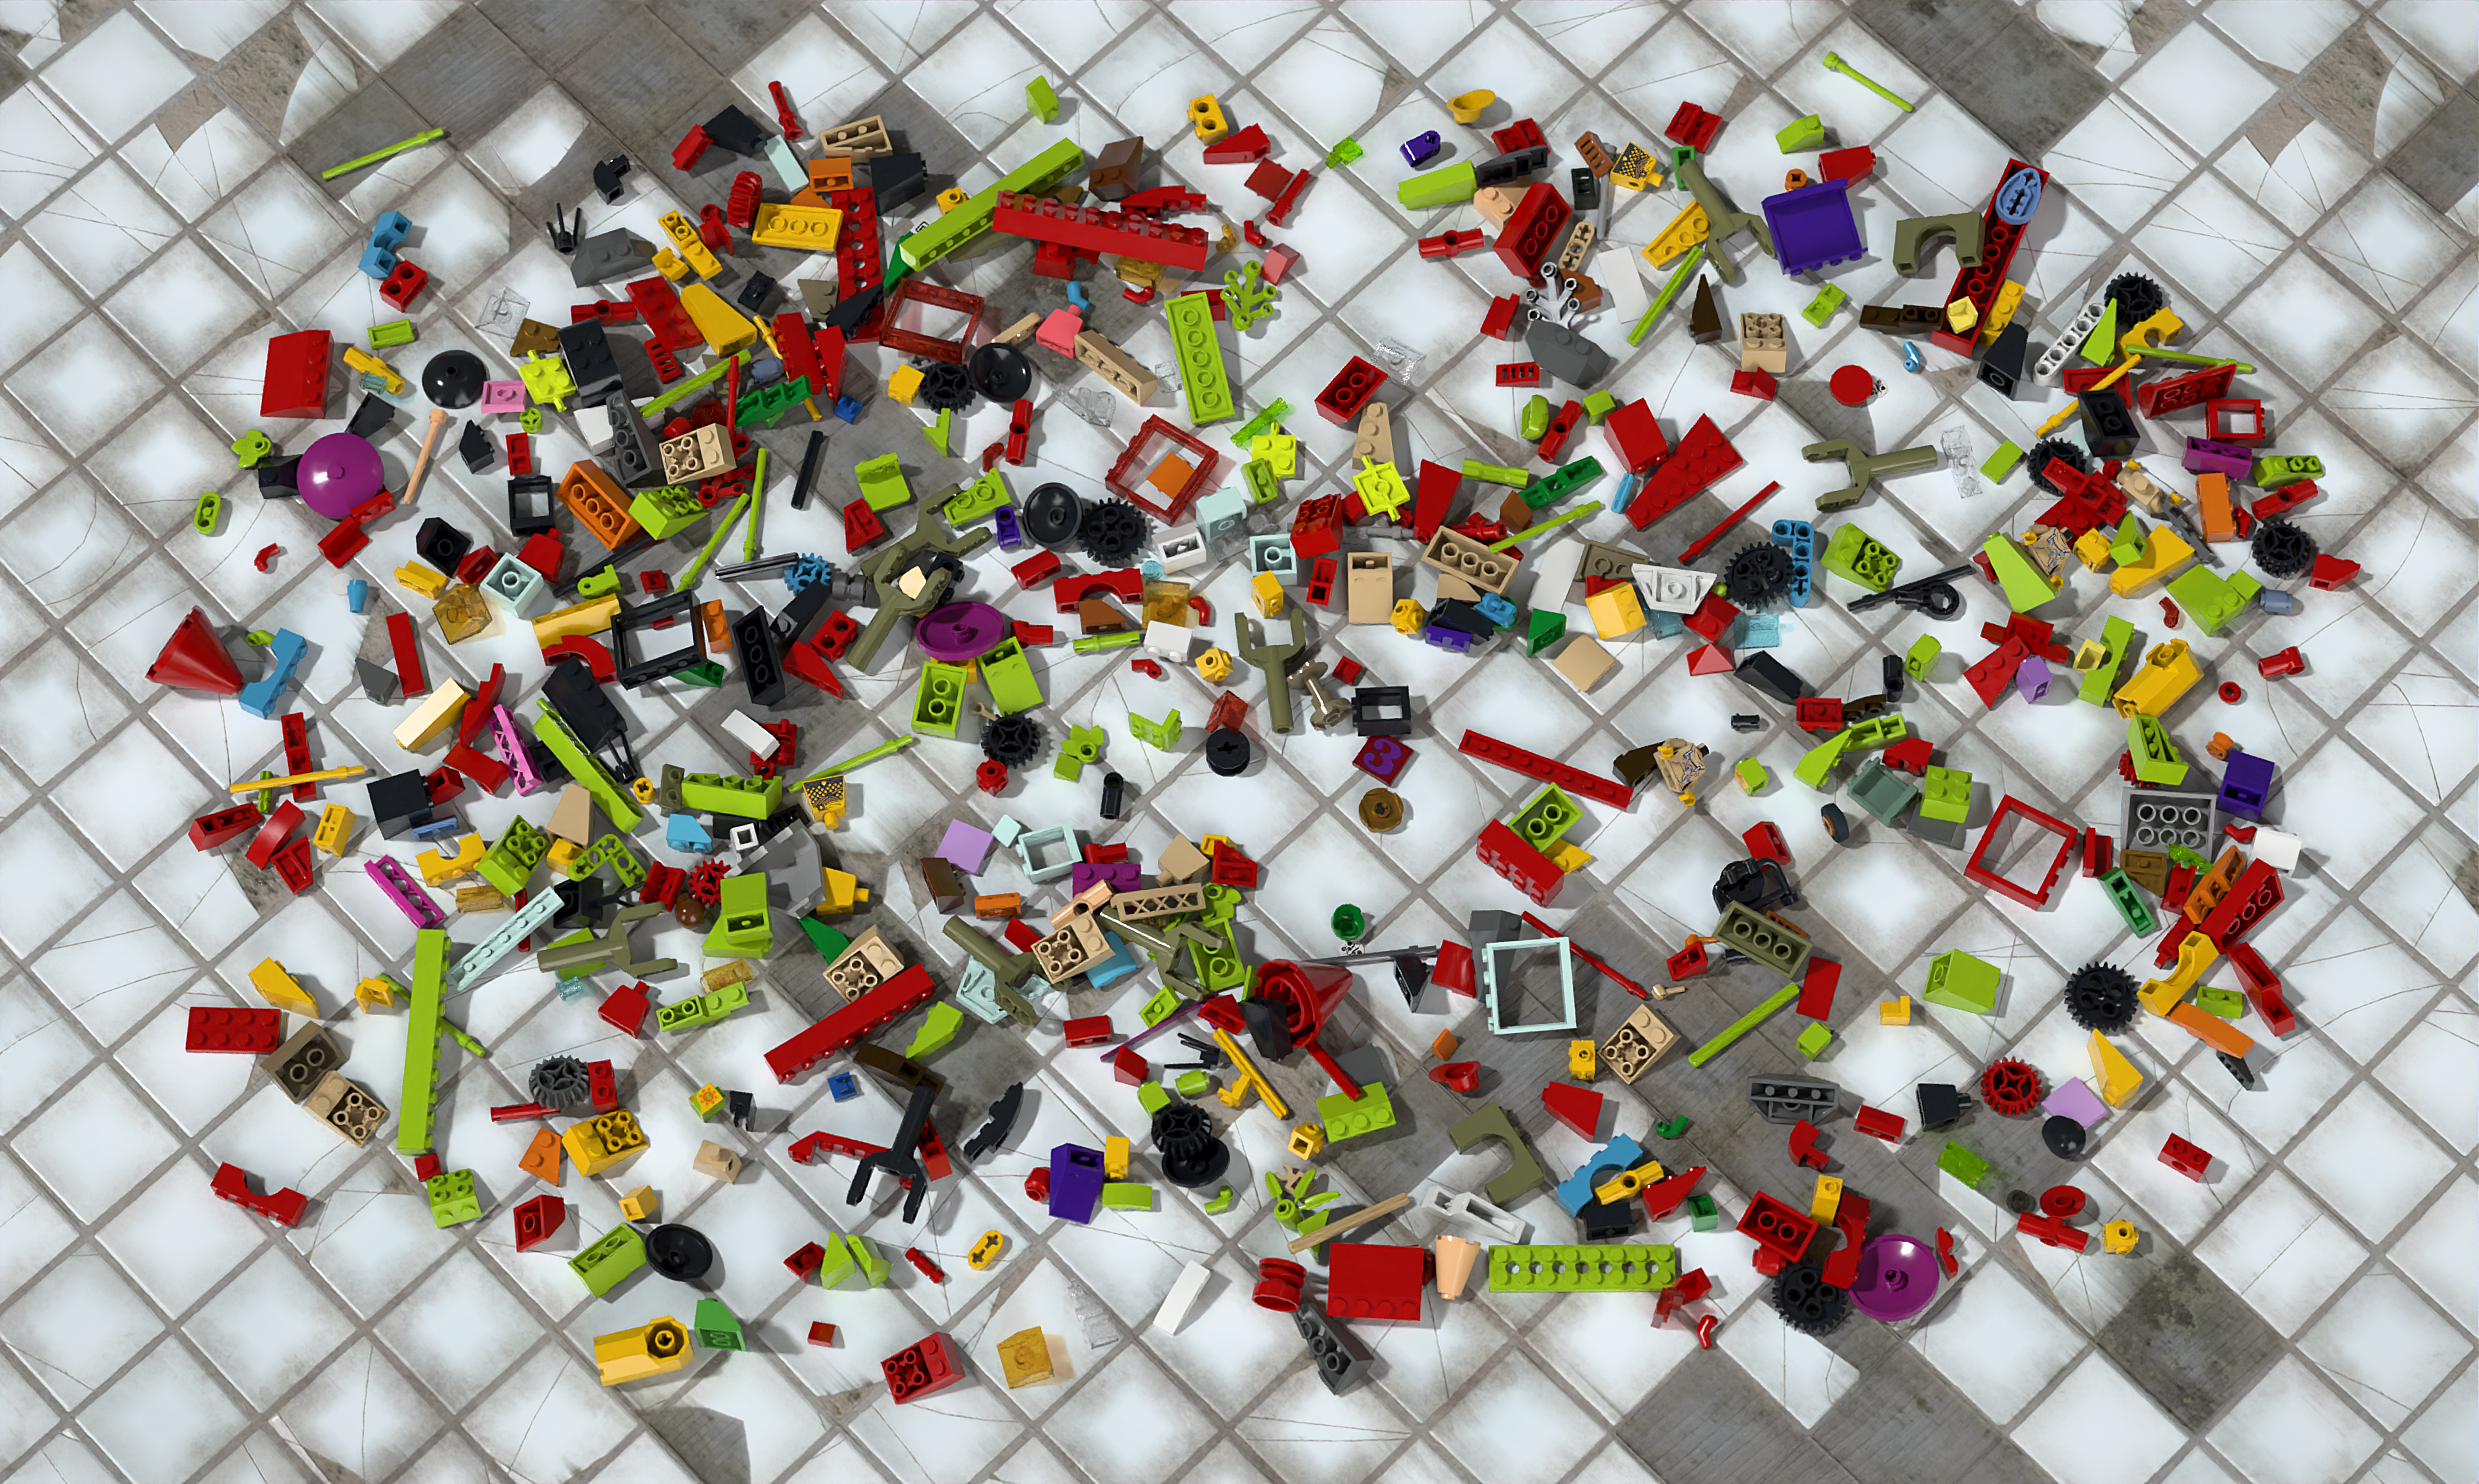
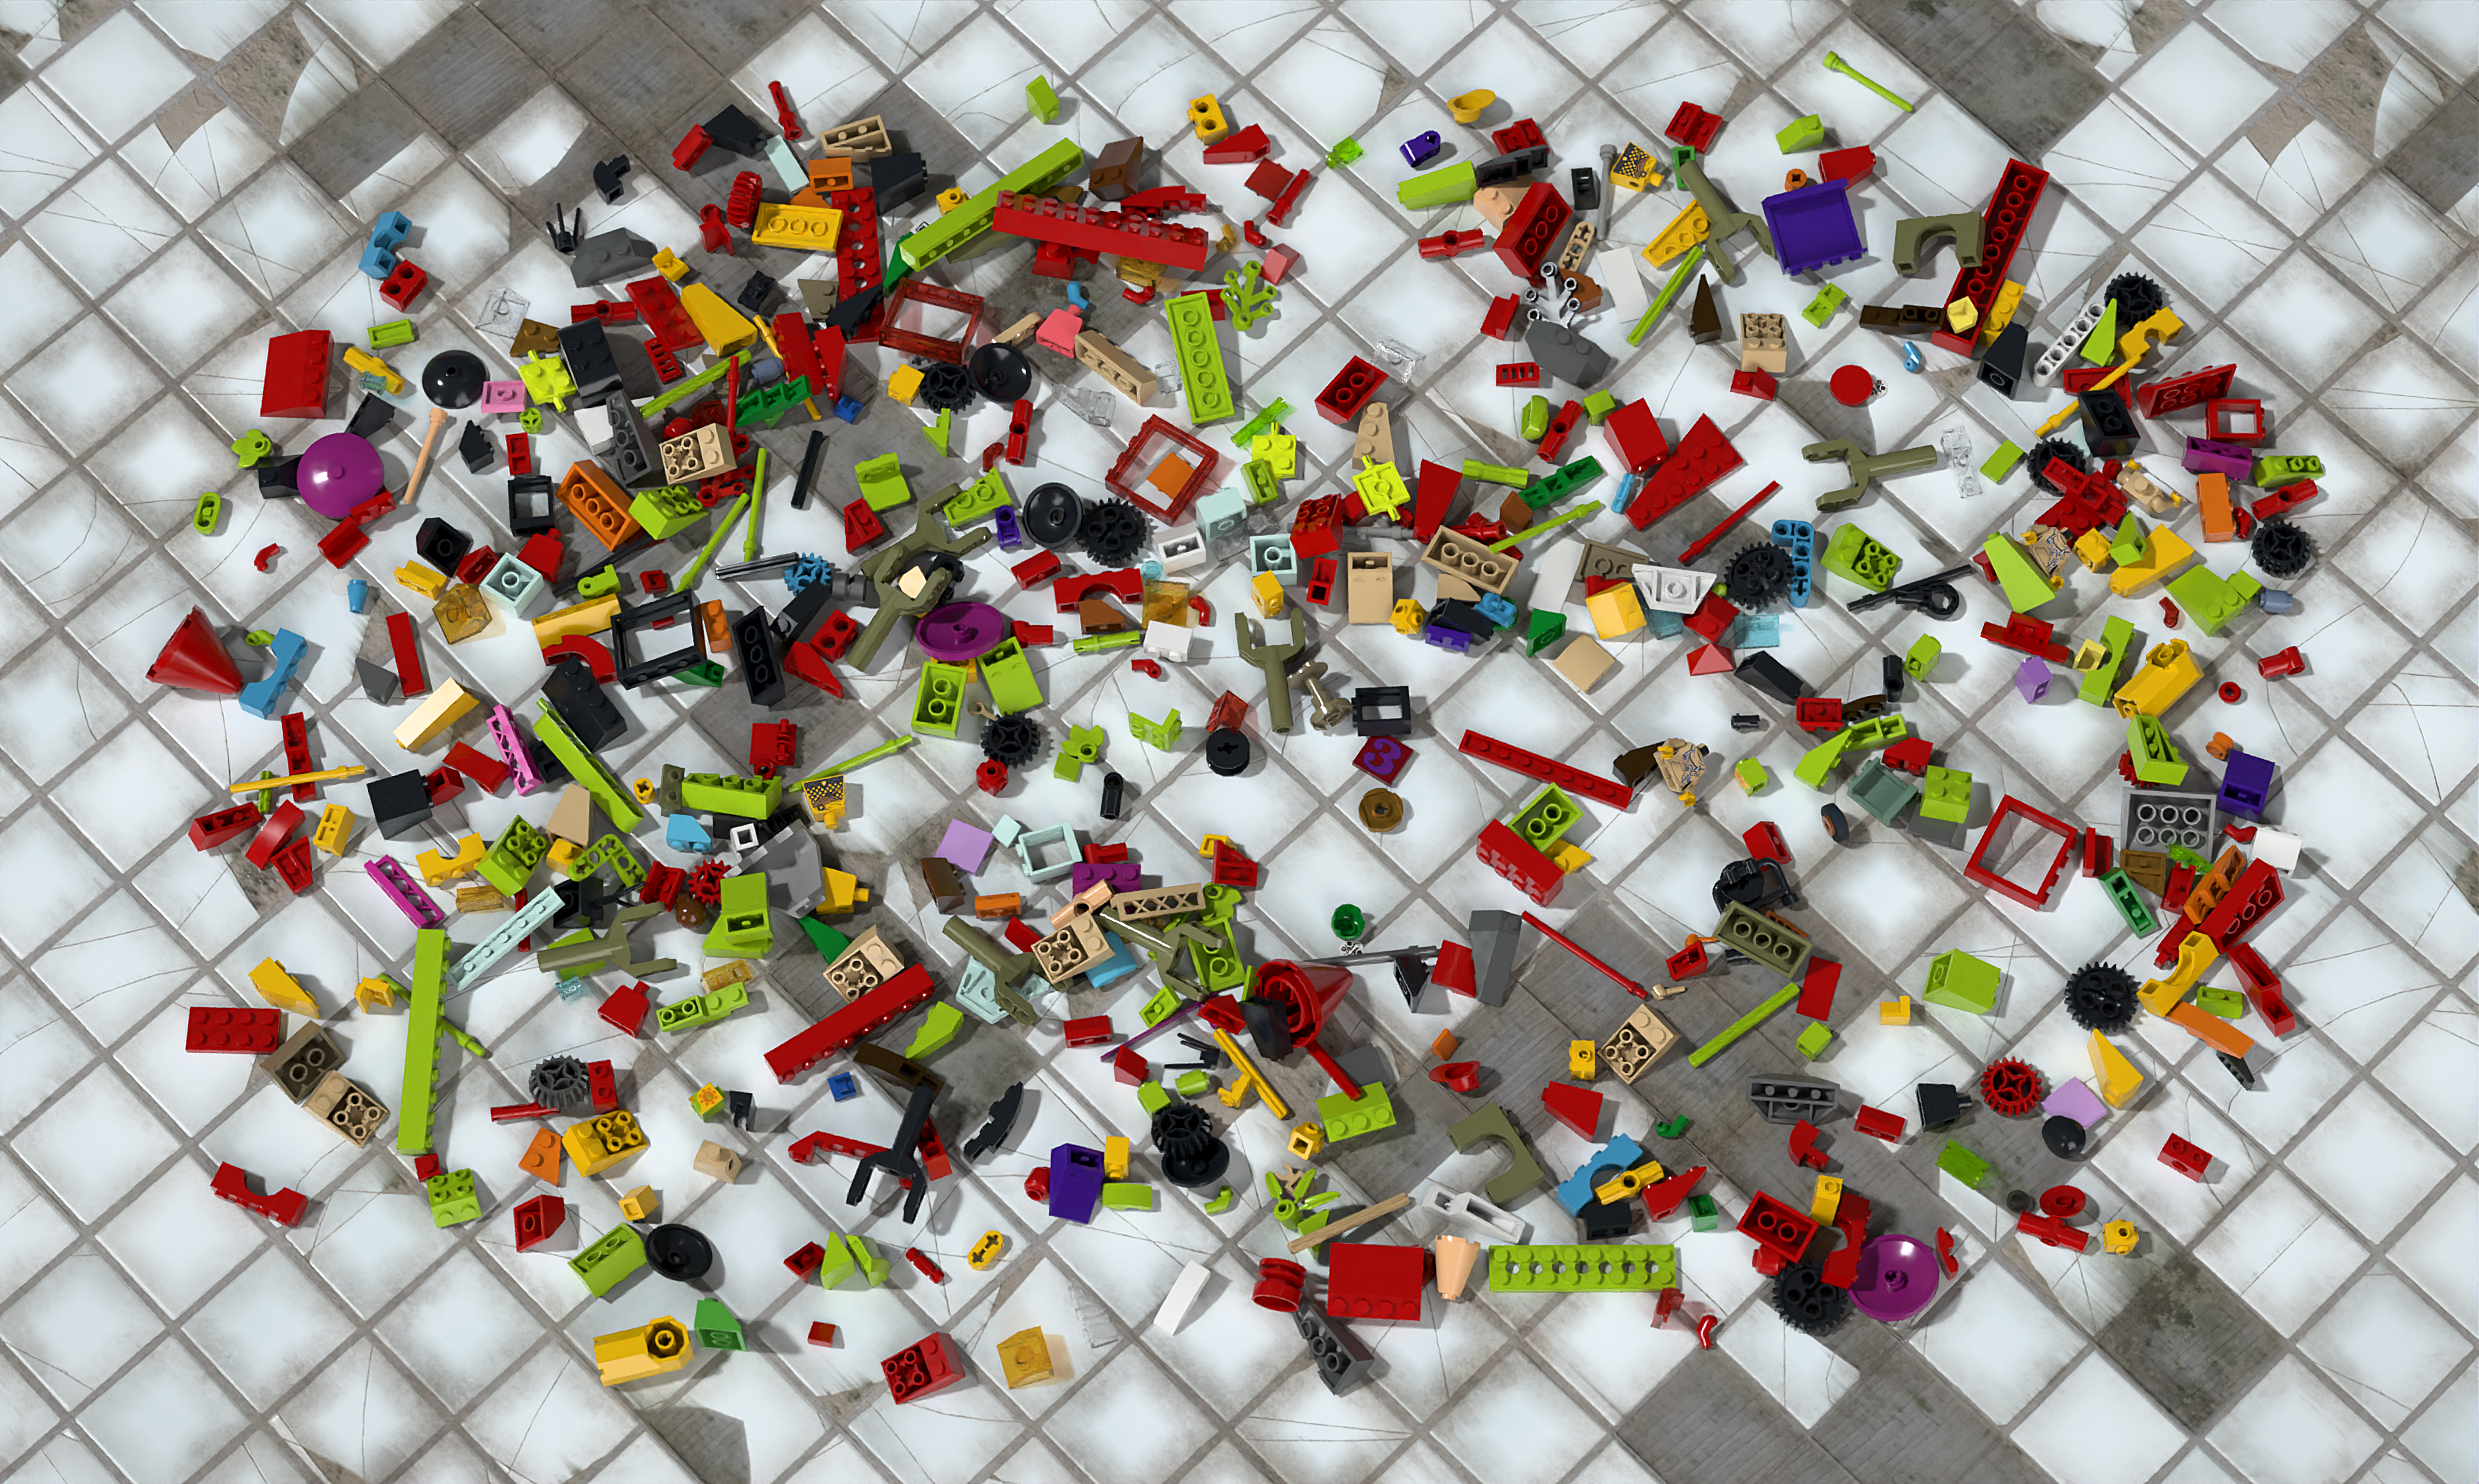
lime bar [321,127,444,180] -> none
medium blue slope [412,815,459,841] -> none
red slope [459,663,506,749] -> none
black plant [597,733,638,785] -> none
yellow slope [658,209,723,281] -> none
white slope [721,709,780,761] -> none
tan torso [1155,833,1210,888] -> none
yellow brick [1195,647,1234,683] -> none
red tile [1332,656,1362,686] -> none
light aqua window [1482,937,1576,1035] -> none
dark orange slope [1574,131,1614,179] -> none
red panel [1672,1267,1713,1305] -> none
red wing [1963,635,2031,709] -> none
medium blue piece [1995,168,2041,225] -> none
lime bar [2125,343,2252,373] -> none
dark grey wing [2160,501,2217,563] -> none
red slope [2309,554,2361,591] -> none

